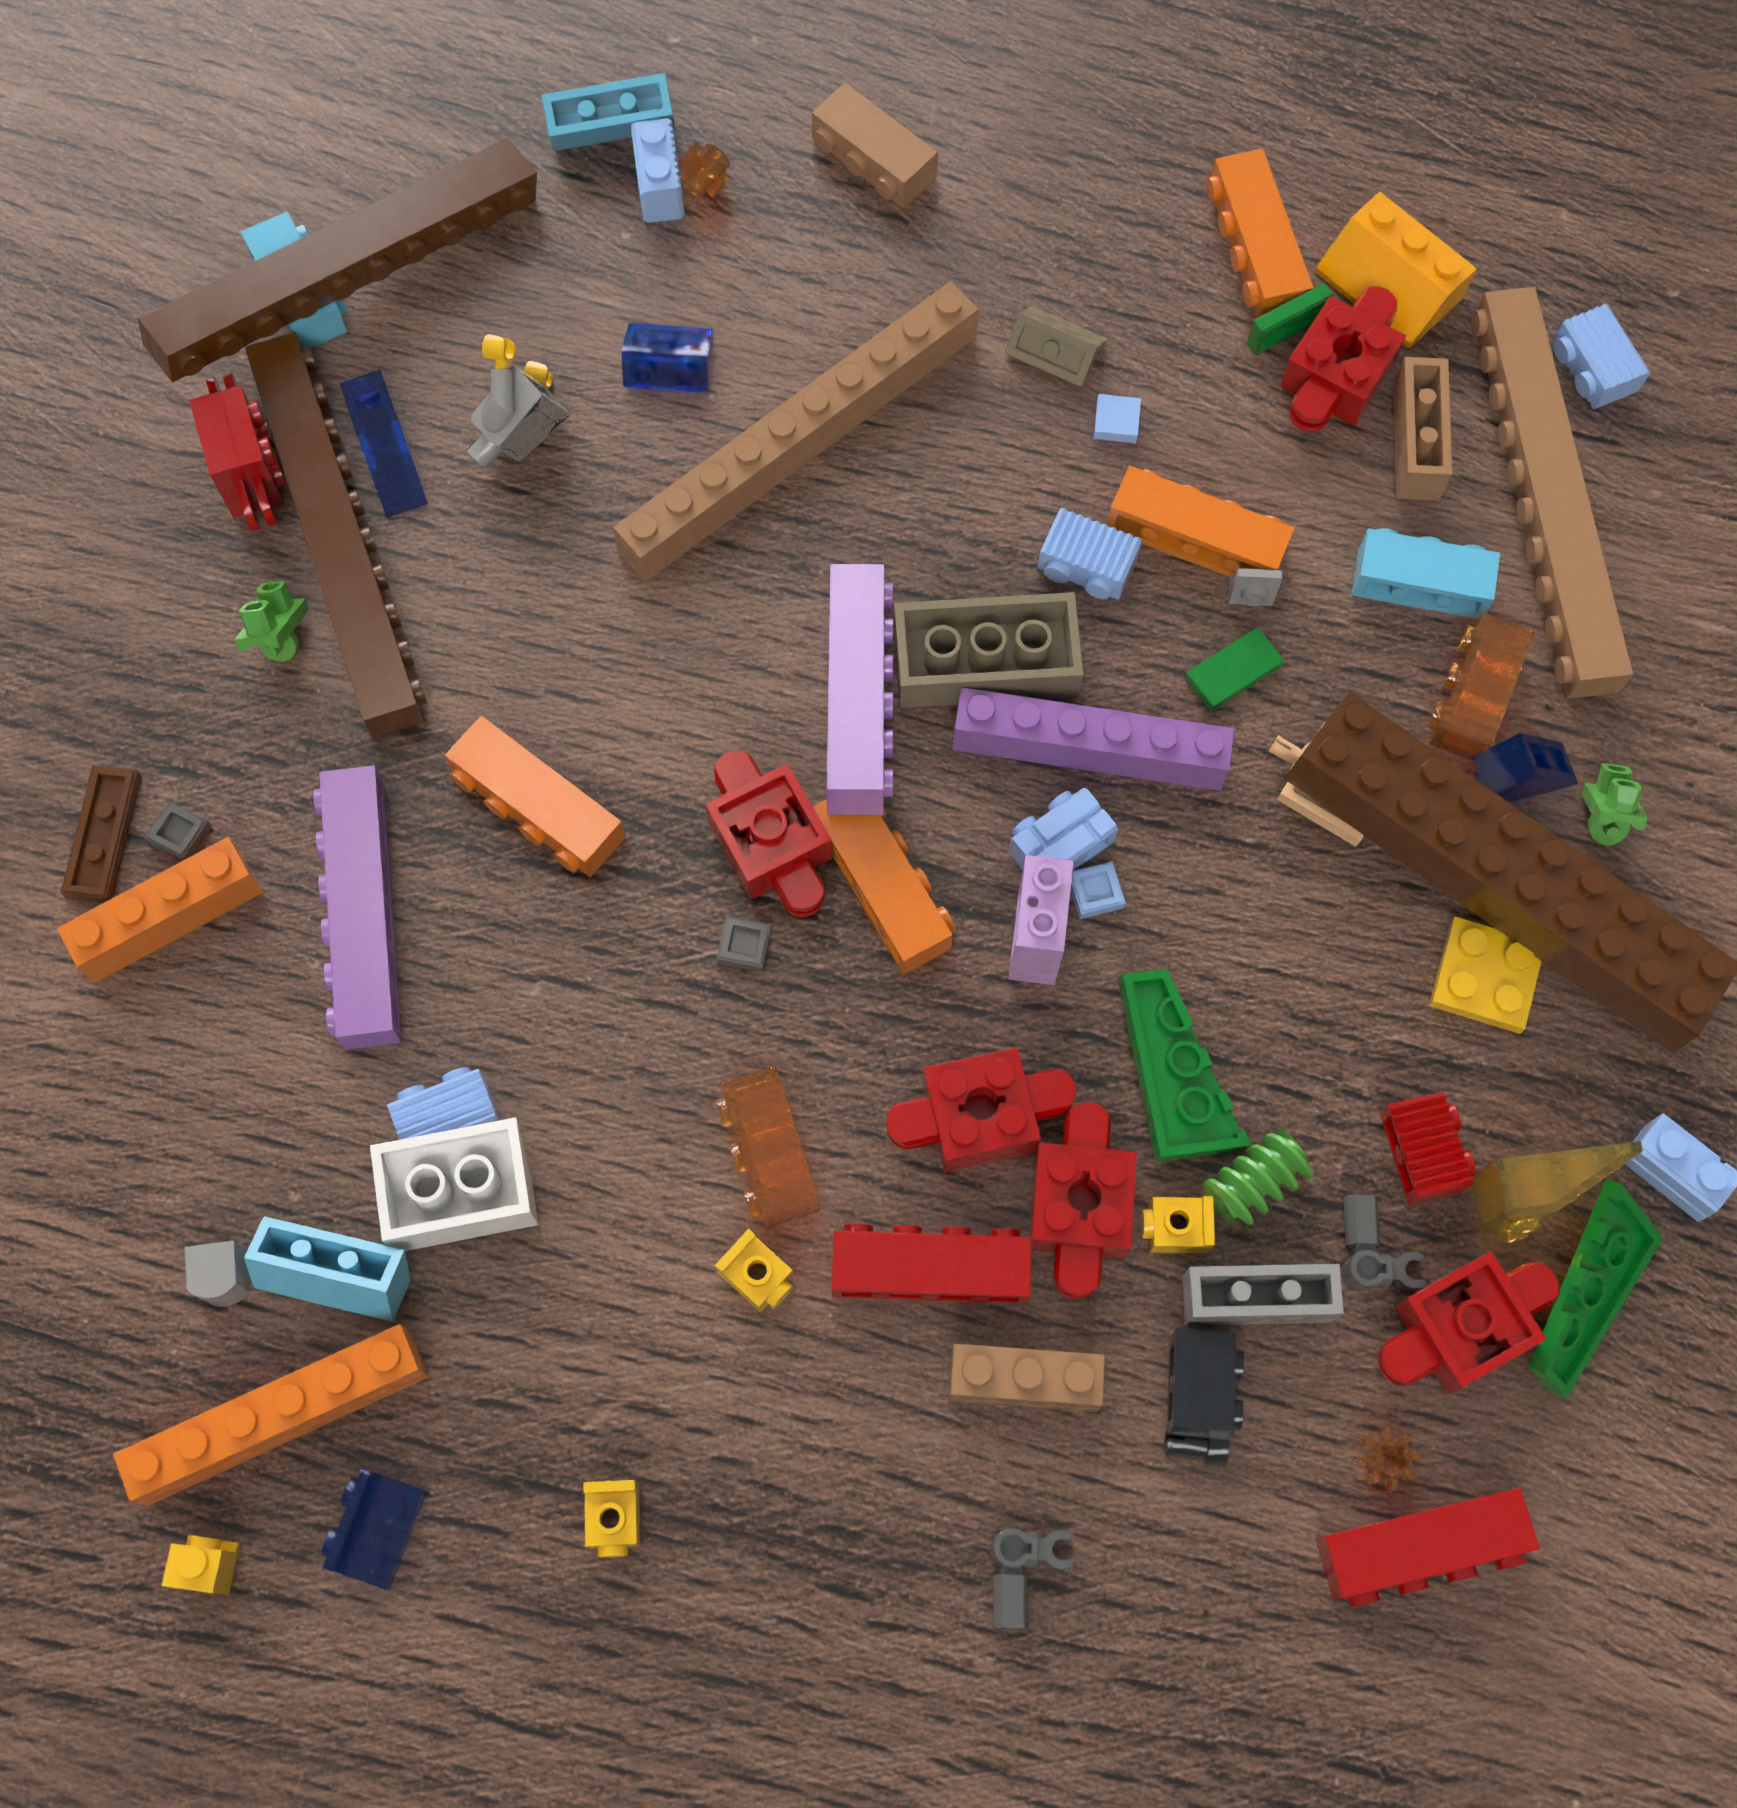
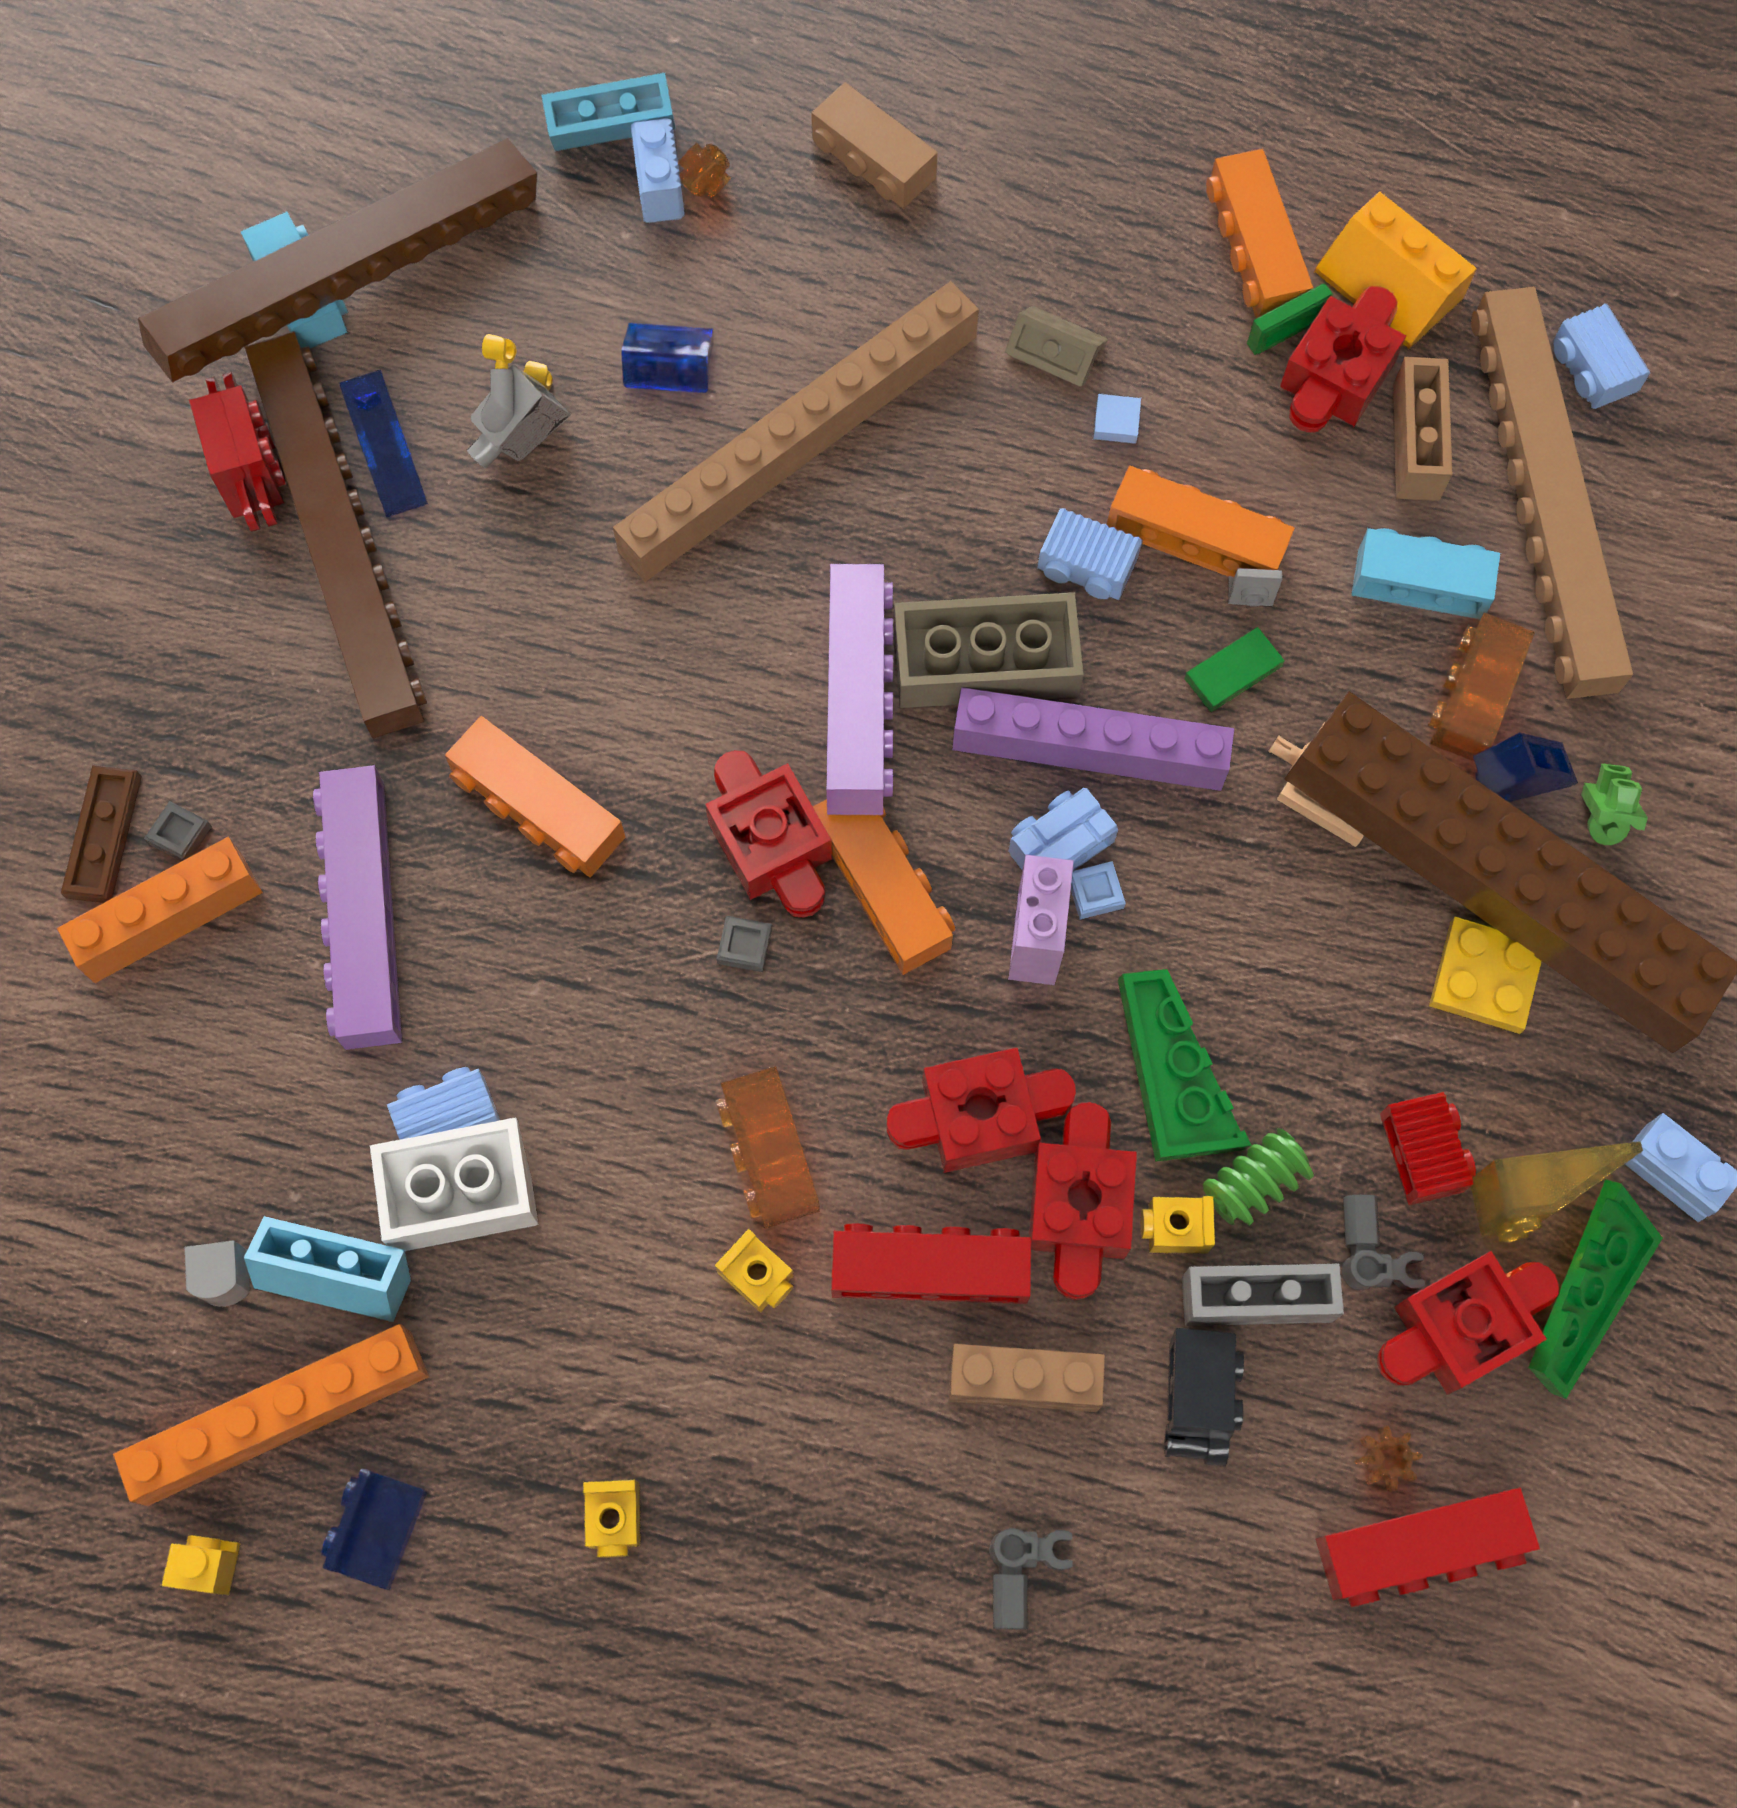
bright green hips [234,581,309,662] -> none

